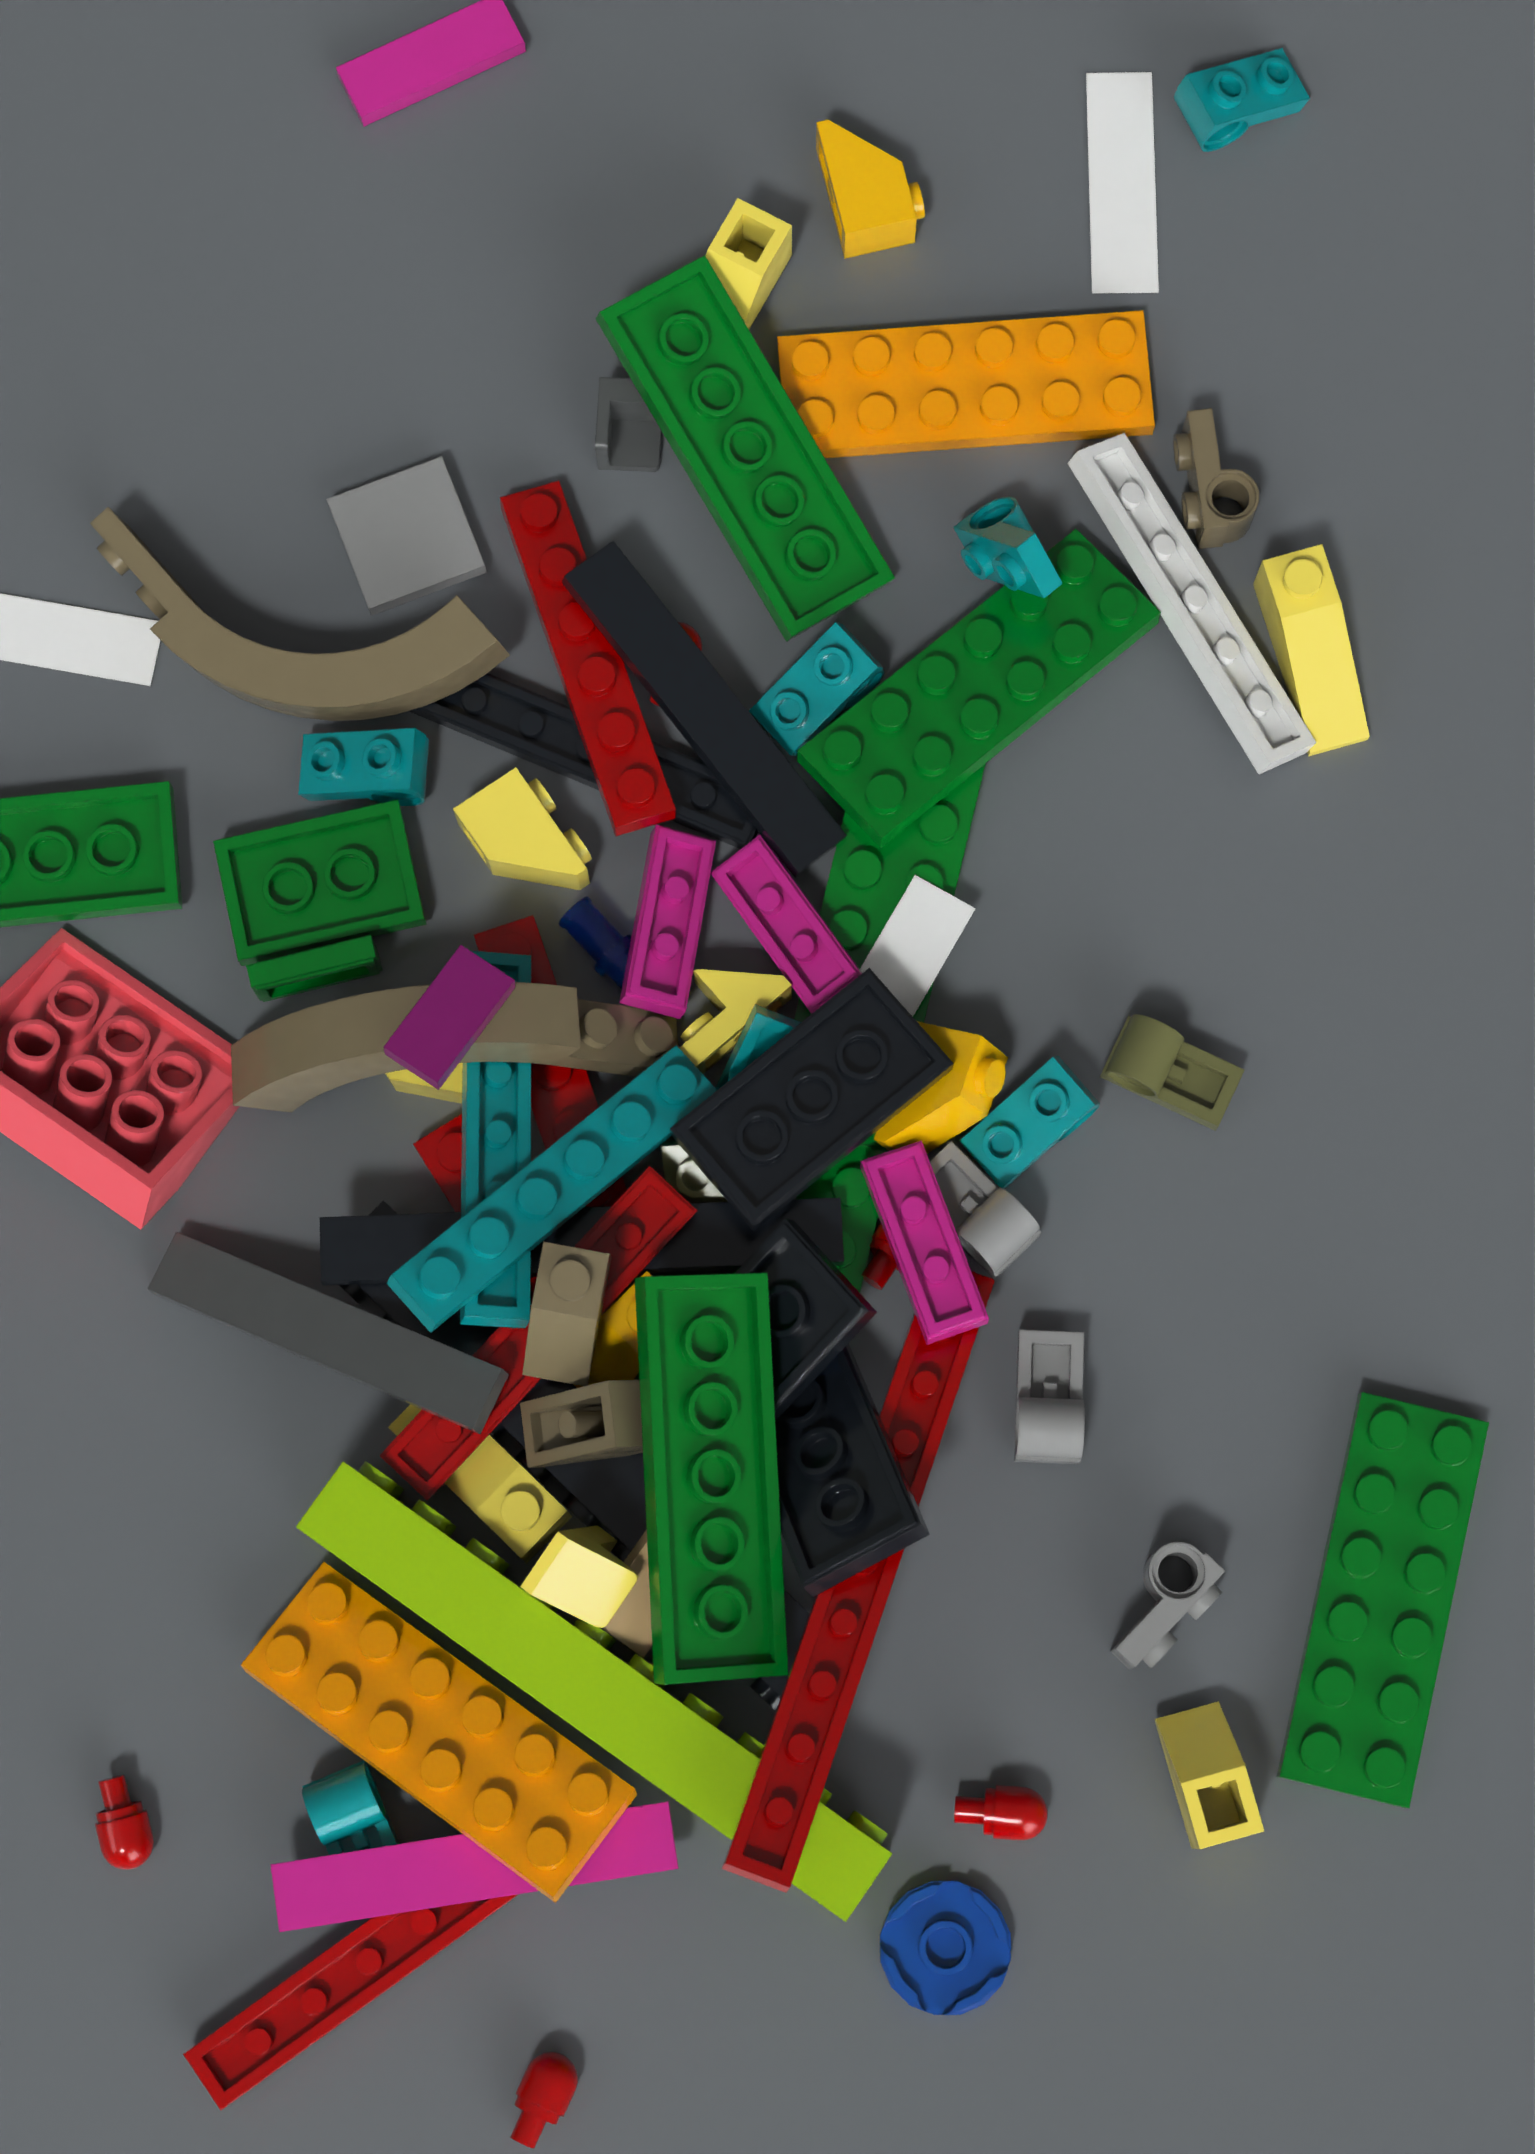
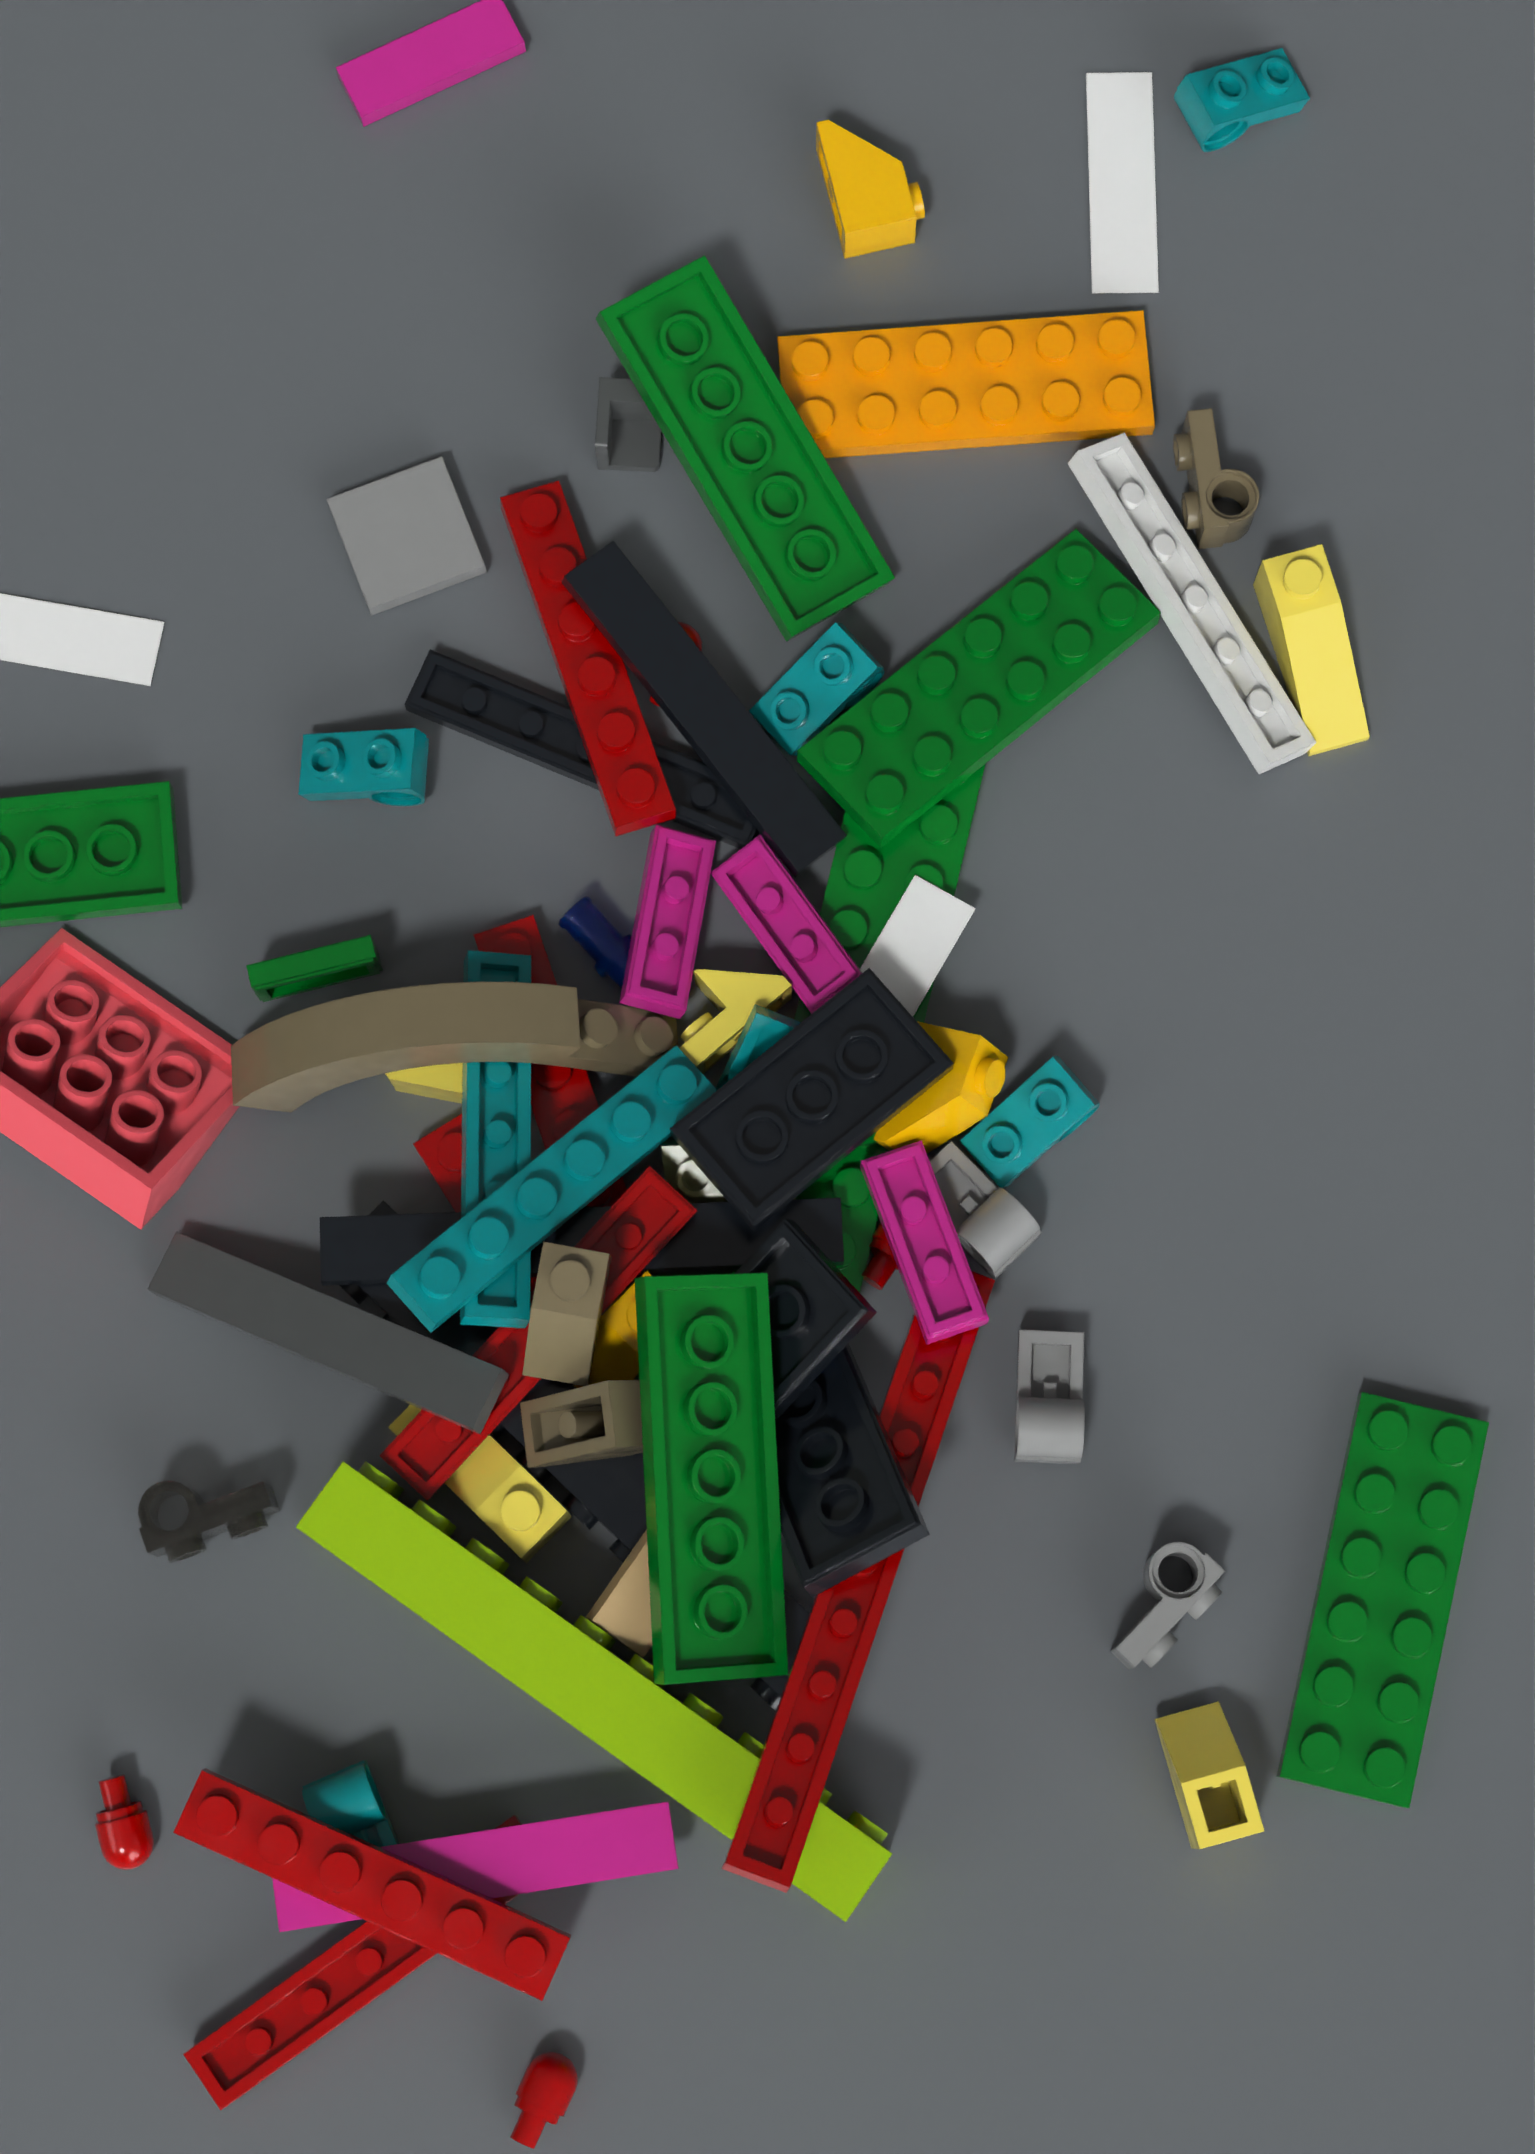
dark tan arch [90,507,510,721] -> none
green plate [213,799,427,966] -> none
light orange plate [241,1562,637,1903] -> none
magenta tile [383,945,515,1090] -> none
light yellow slope [453,767,592,890] -> none
light yellow slope [520,1525,638,1628] -> none
light yellow slope [705,198,792,329] -> none
blue tile [880,1881,1011,2015] -> none
teal plate [953,497,1063,598] -> none
red cylinder [954,1785,1048,1840] -> none
olive plate [1100,1014,1245,1131] -> none
none -> clear smoke plate [138,1481,280,1563]
none -> red plate [173,1768,571,2001]

